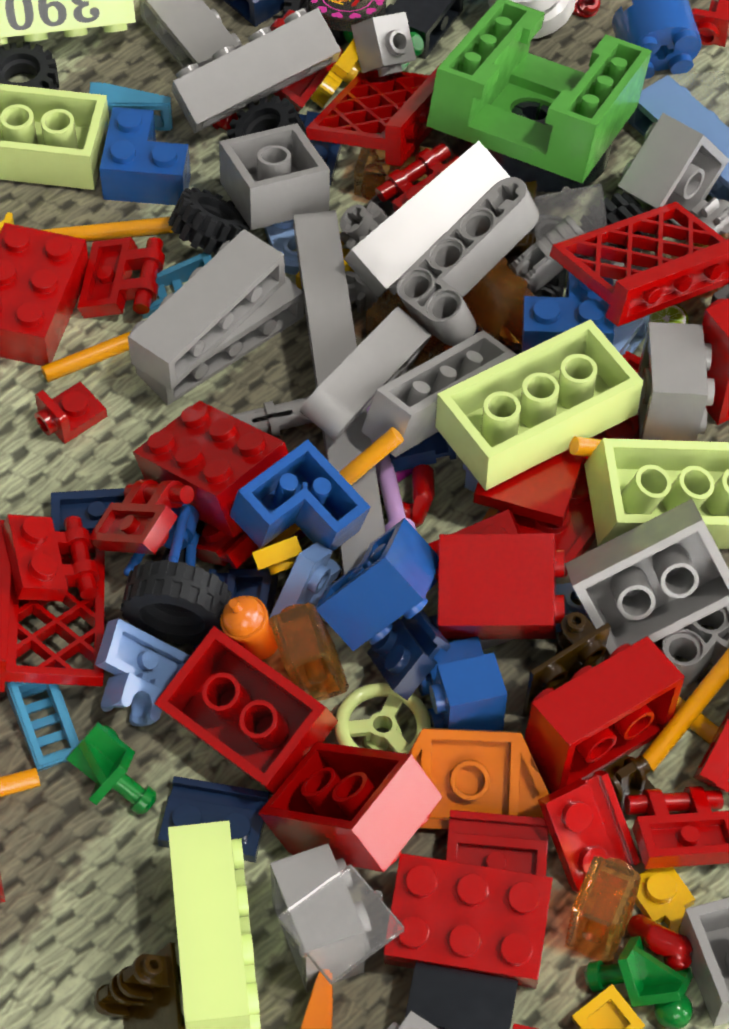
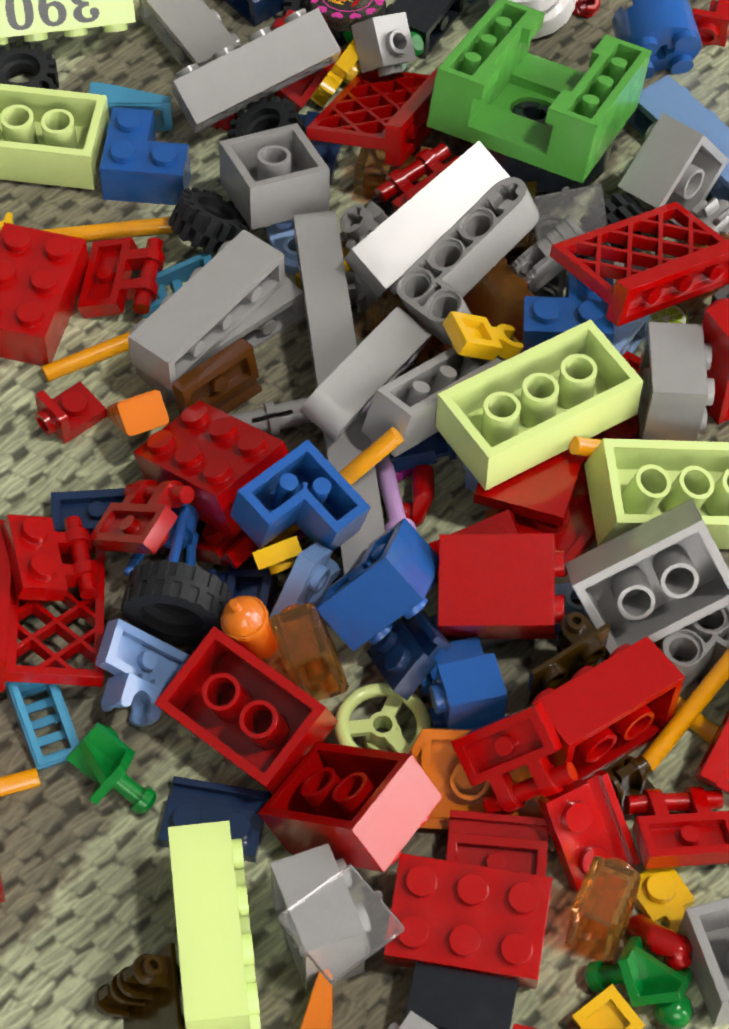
none -> orange slope [107,389,169,436]
none -> reddish brown plate [172,337,262,415]
none -> yellow plate [442,311,524,361]
none -> red plate [451,701,578,814]

